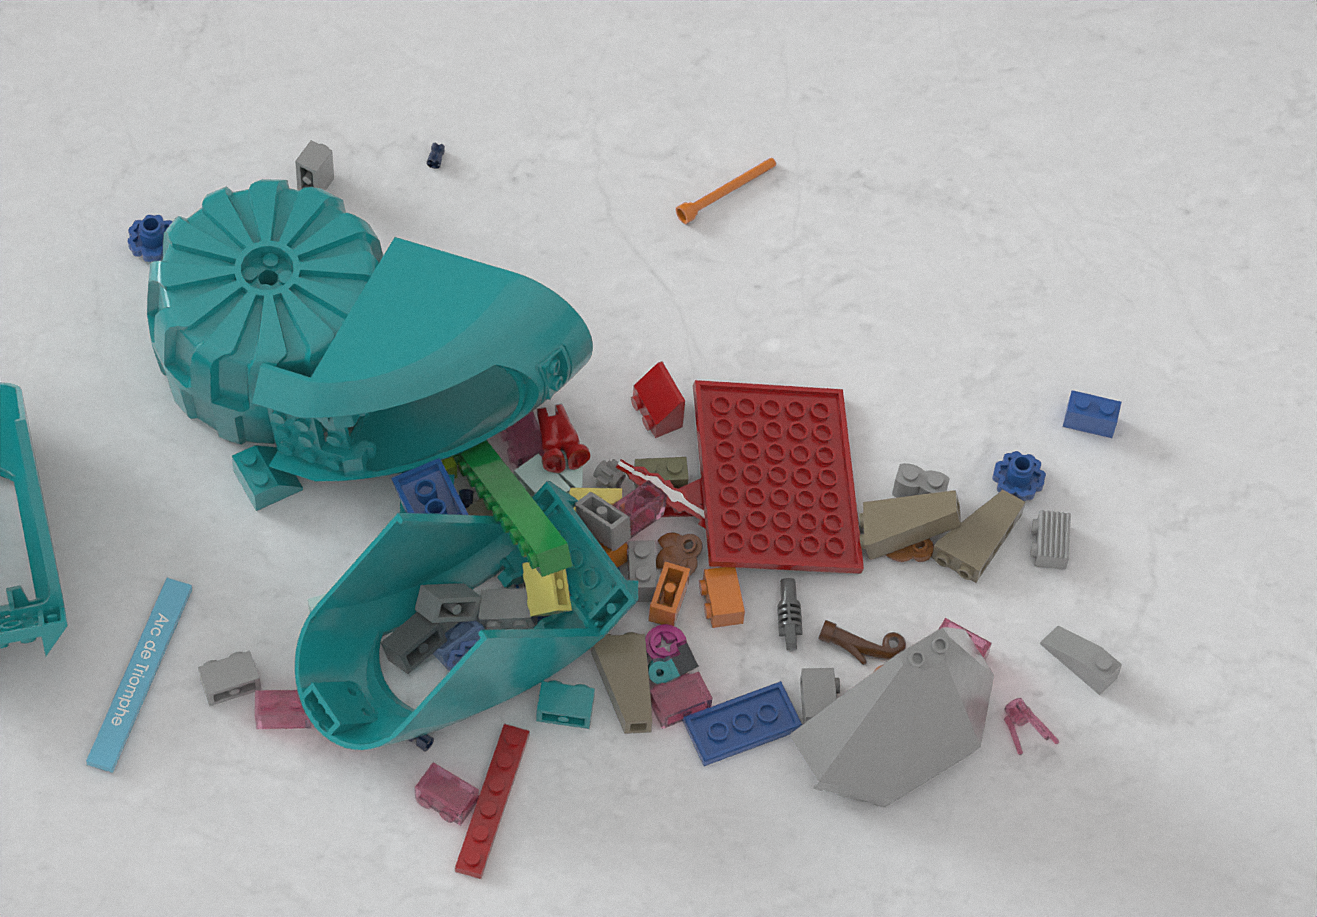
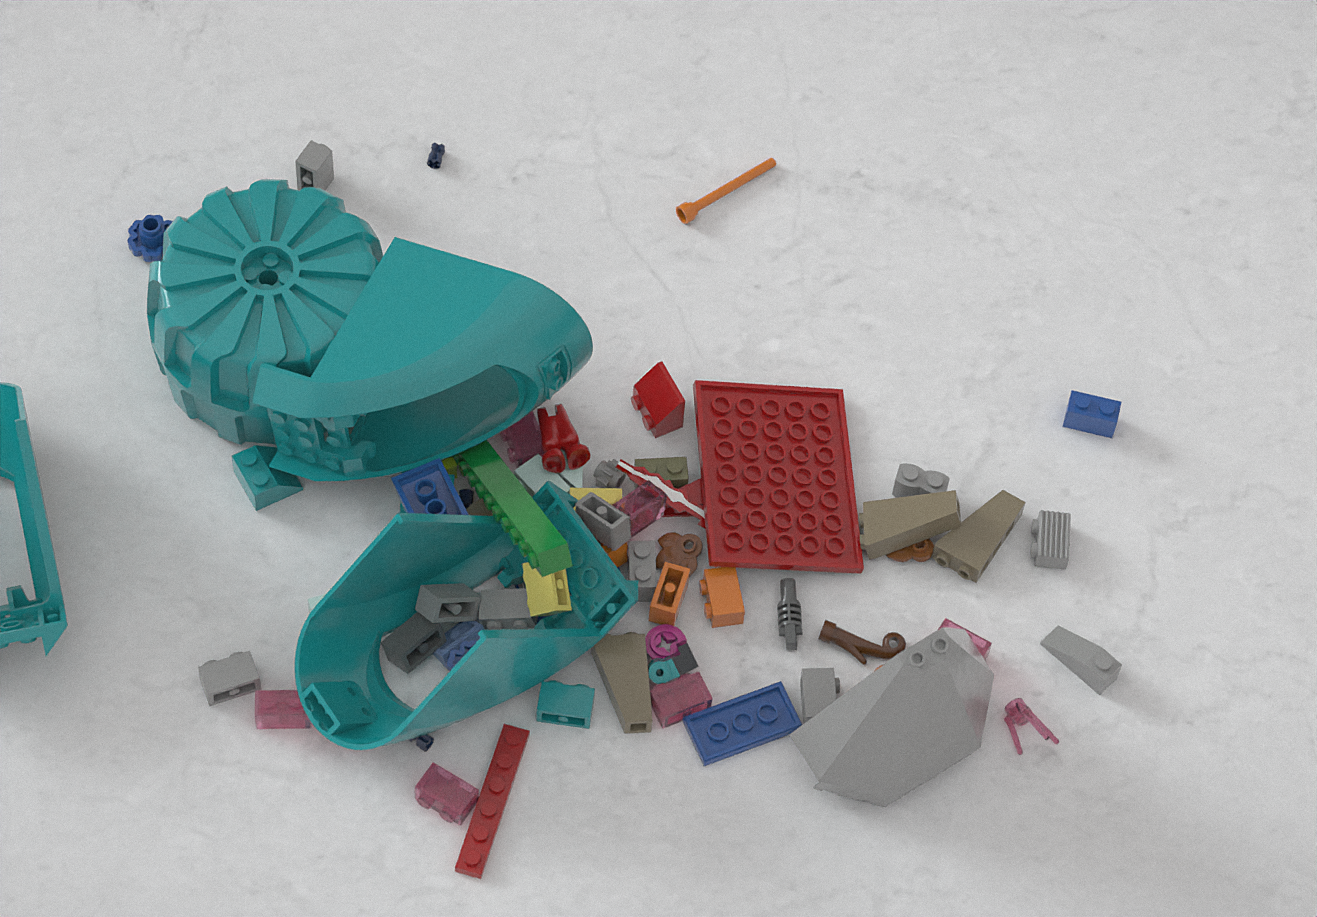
medium azure tile [86,578,192,773] -> none
blue plant [992,451,1046,501] -> none

